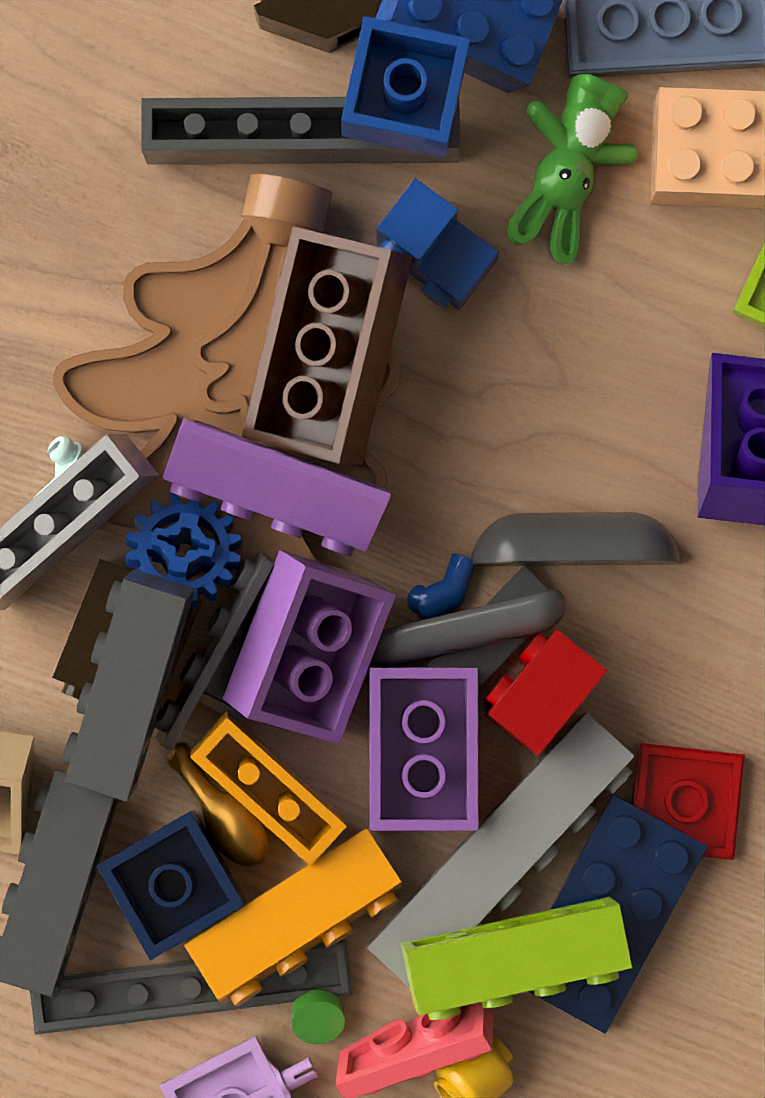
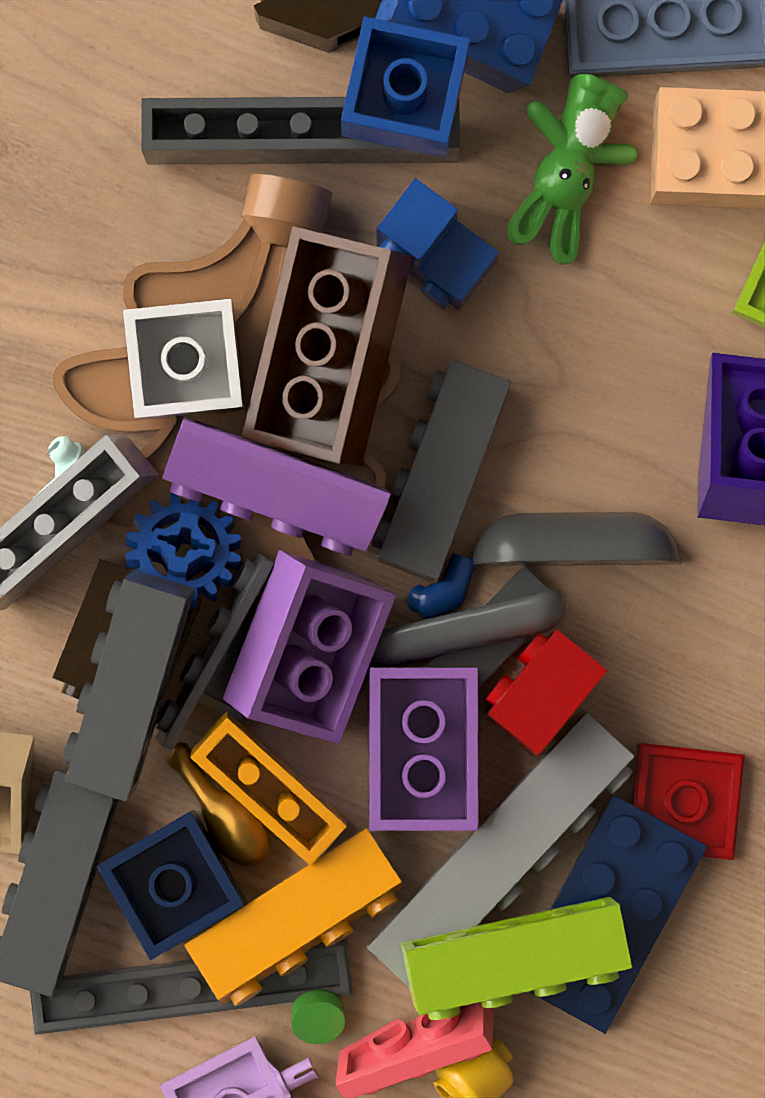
none -> white brick [123,299,245,420]
none -> dark grey brick [372,360,511,583]

